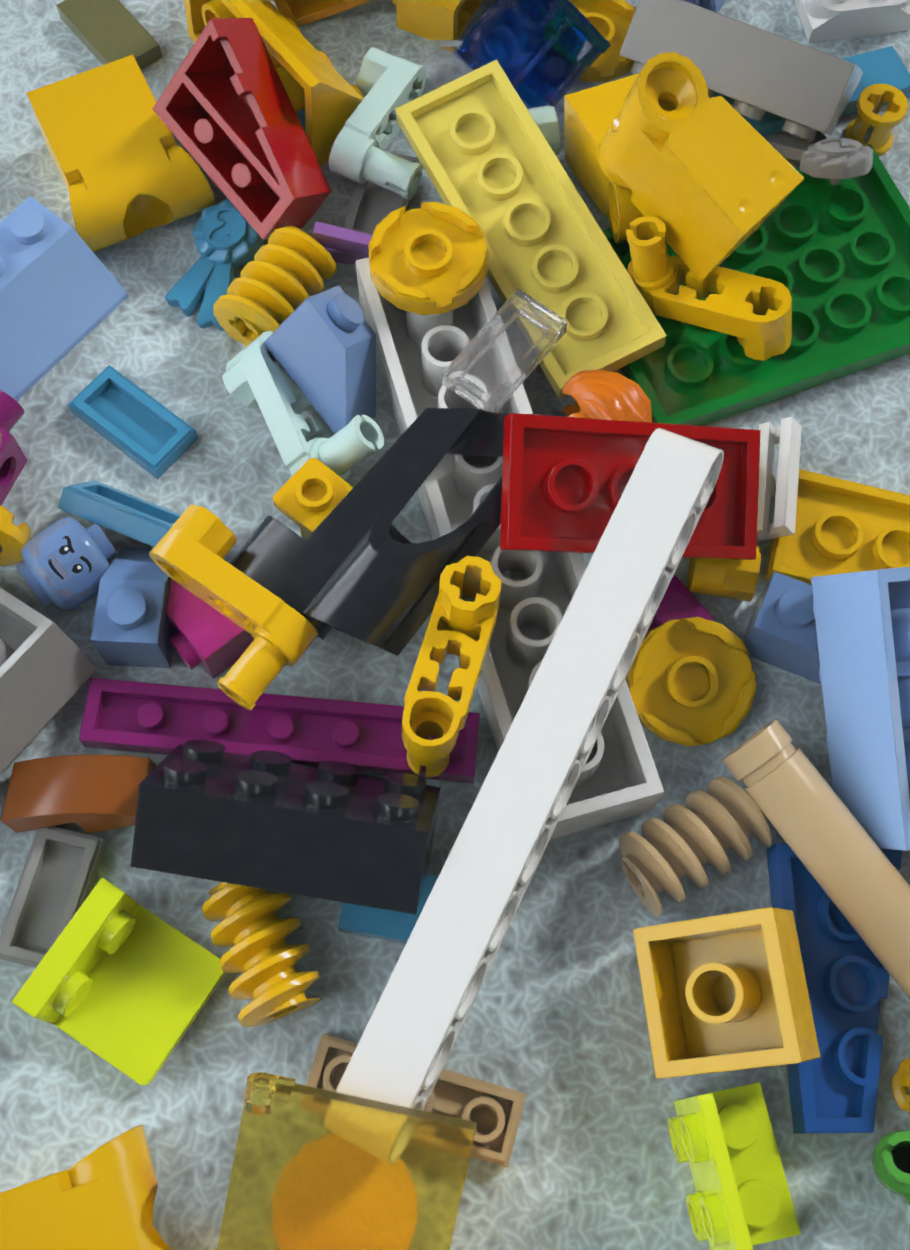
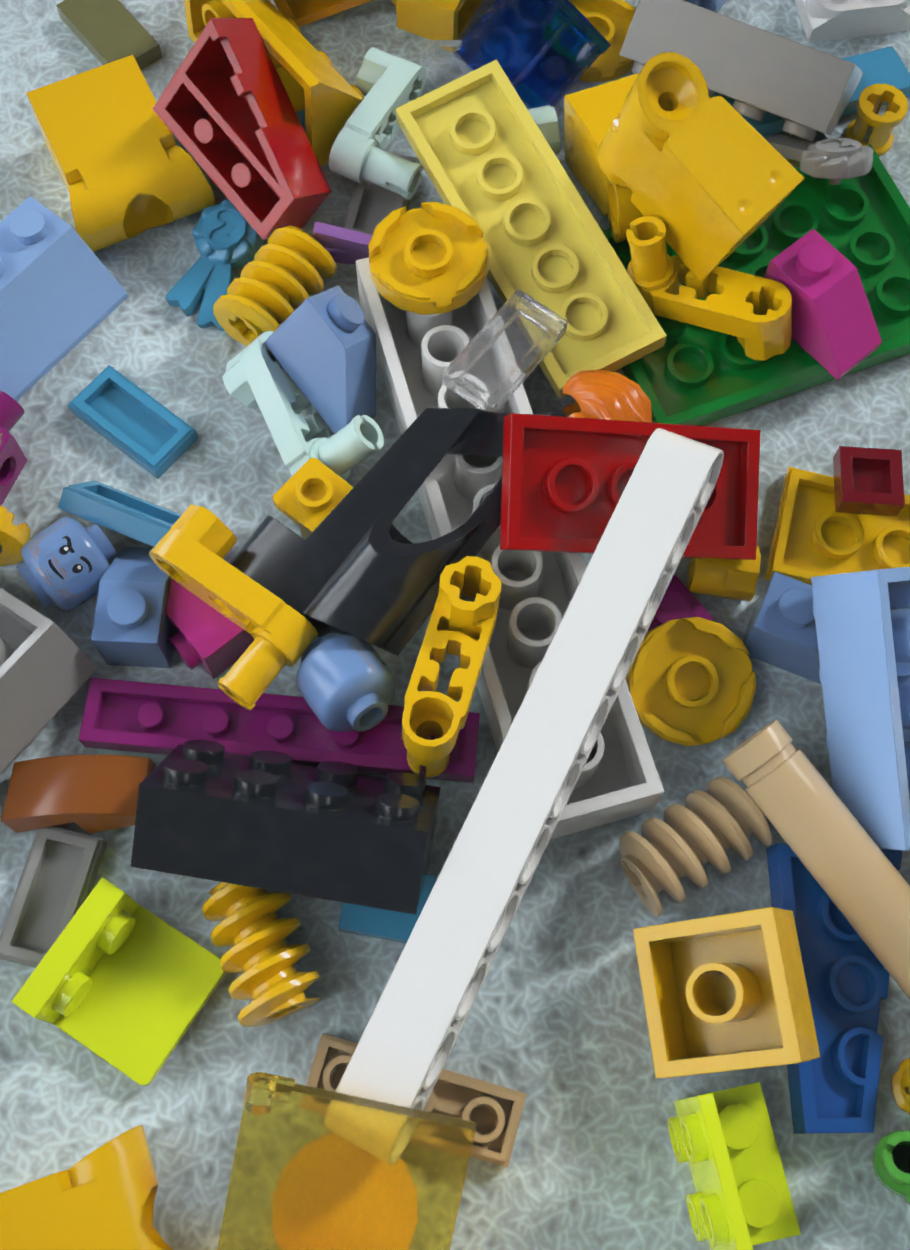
white tile [740,416,802,541] -> none
none -> medium blue head [296,633,396,732]
none -> dark pink slope [764,229,882,381]
none -> dark red plate [833,446,905,516]

